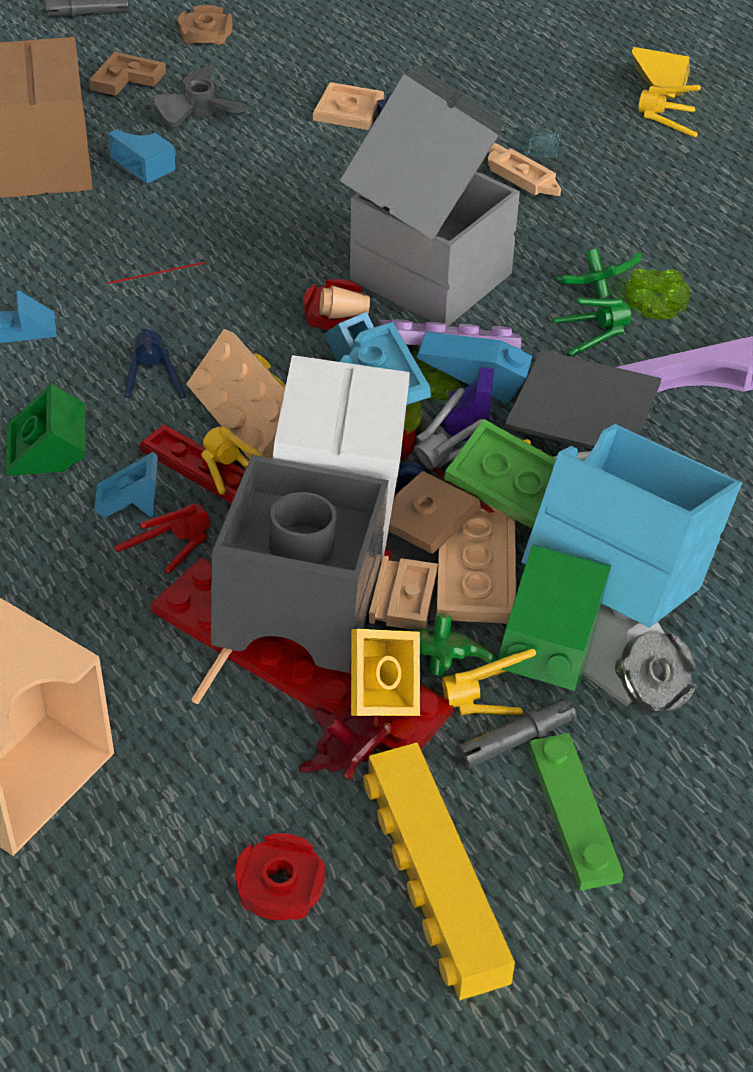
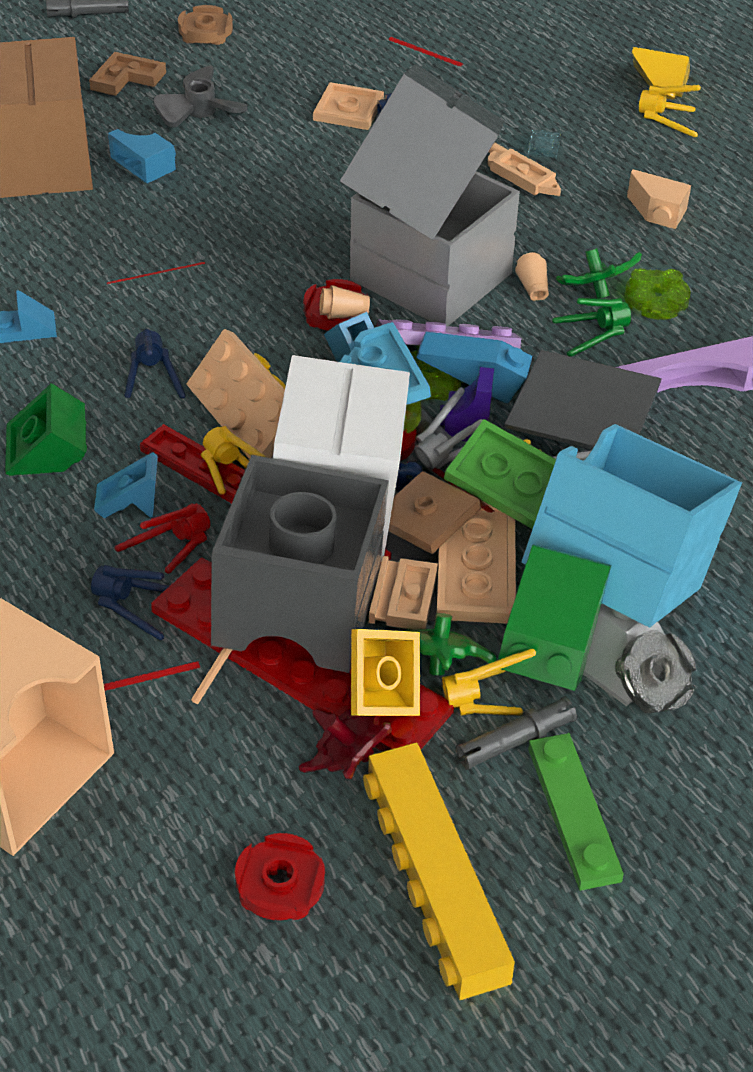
none -> dark blue plant [91,565,169,640]
none -> red piece [104,661,200,691]
none -> red piece [388,37,463,67]
none -> light nougat cone [515,252,549,301]
none -> light nougat slope [627,169,691,229]

